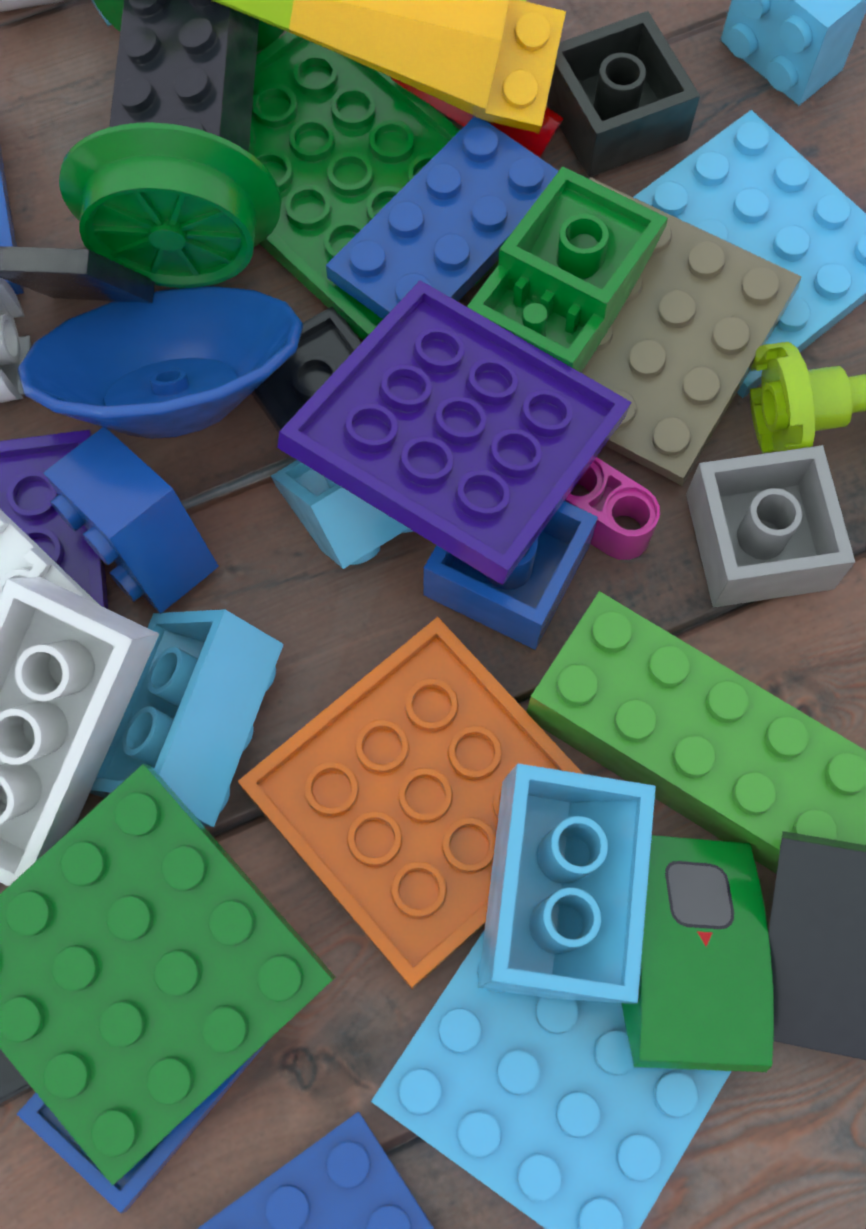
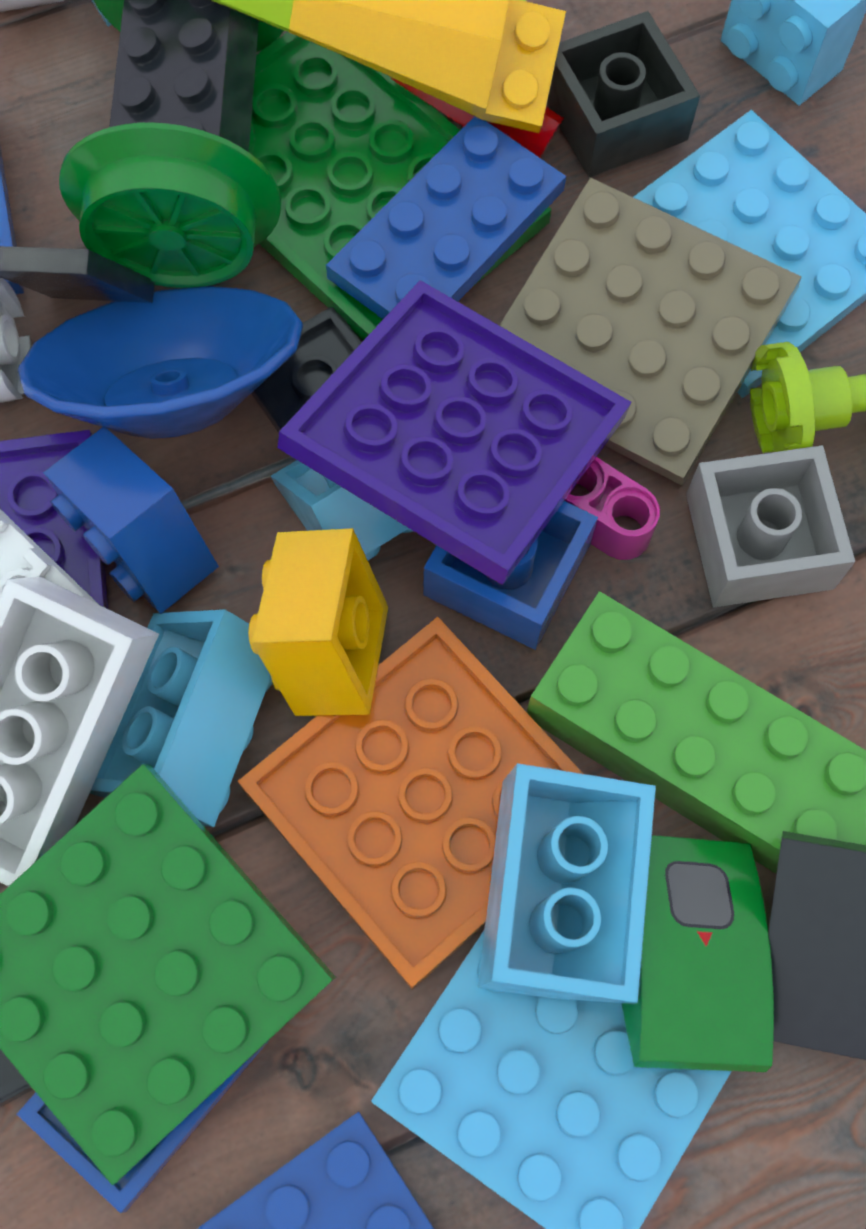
green slope [467,166,668,373] -> none
none -> yellow brick [249,528,388,716]

